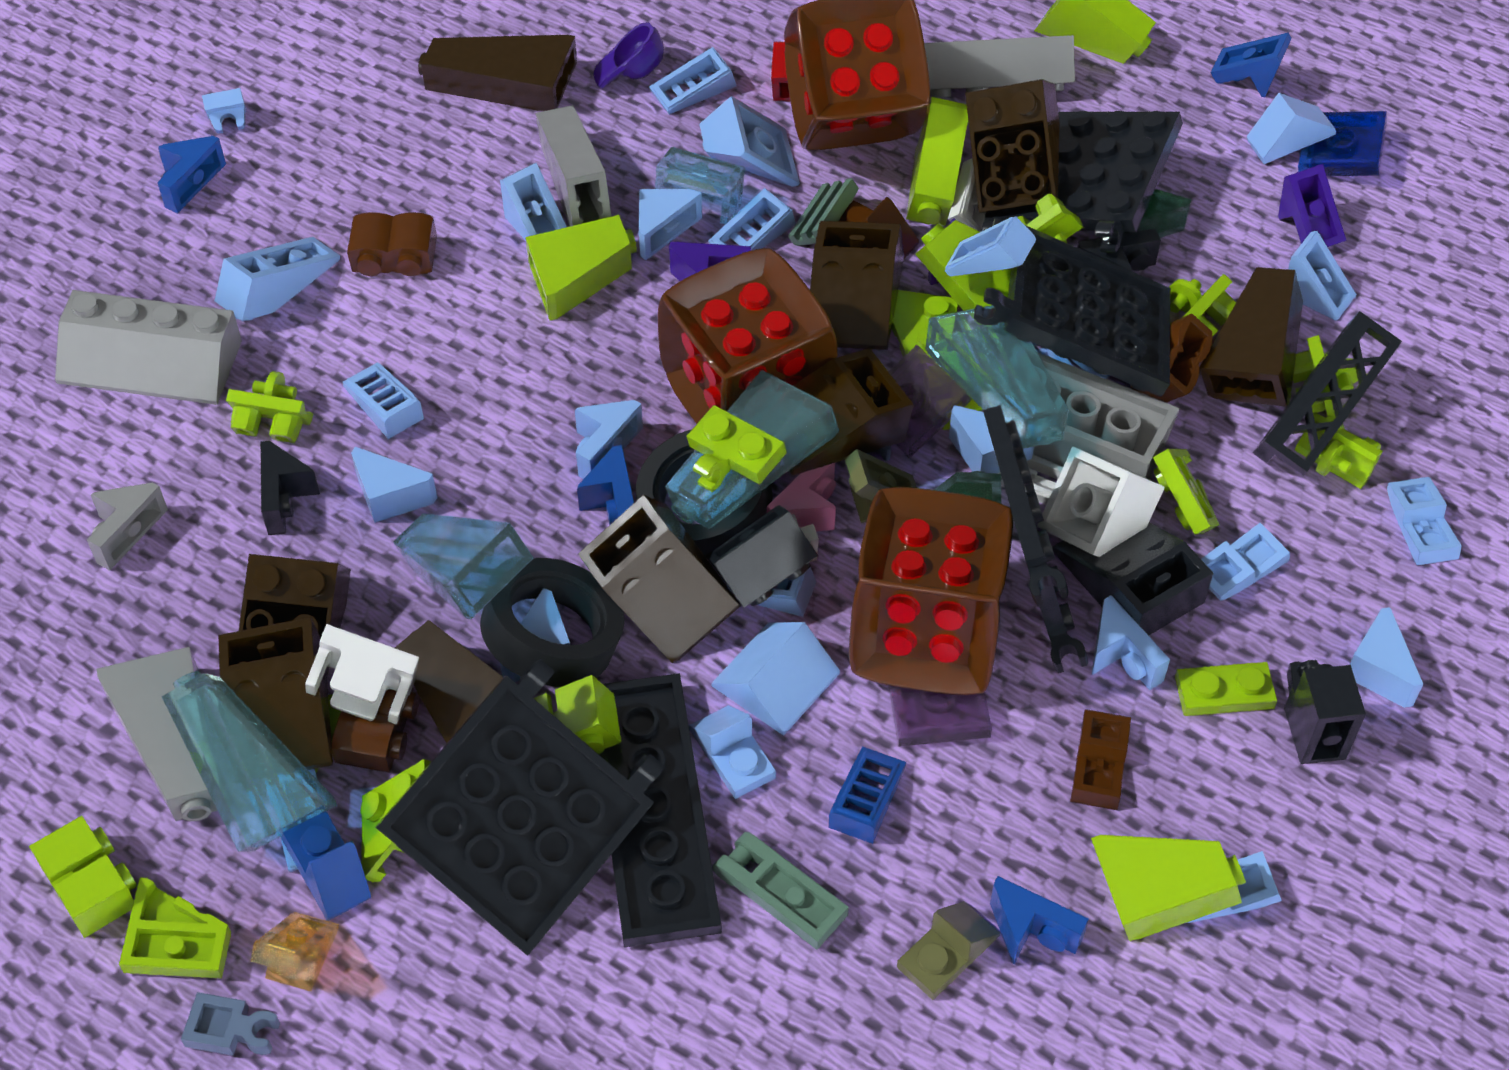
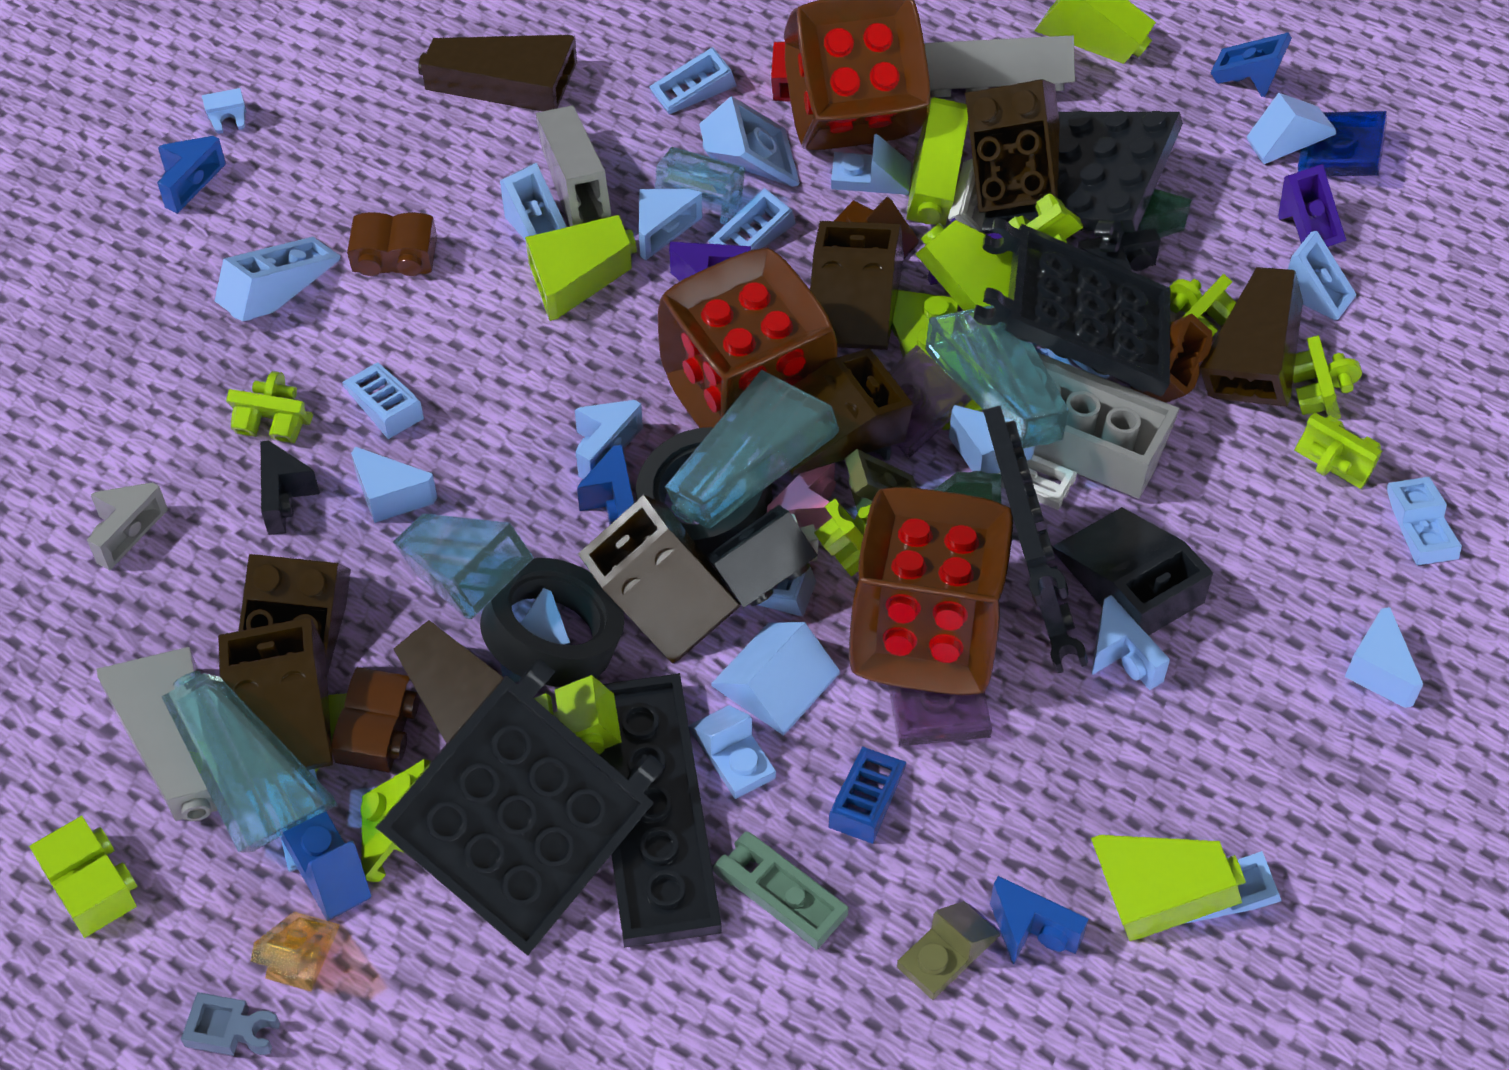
light grey slope [55,290,242,405] -> none
lime wing [119,877,231,979] -> none
white panel [305,624,419,725] -> none
dark purple cap [593,22,664,89] -> none
lime plate [686,405,787,492] -> none
sand green tile [788,178,859,246] -> none
light blue slope [945,216,1036,277] -> none
white slope [1037,446,1165,557] -> none
reddish brown slope [1070,709,1131,810] -> none
lime wing [1153,449,1219,535] -> none
lime plate [1175,662,1277,716] -> none
light blue slope [1201,523,1290,601] -> none
black fence [1253,311,1402,476] -> none
black hinge [1284,660,1366,764] -> none
none -> lime hips [814,498,871,577]
none -> light blue slope [831,134,912,195]

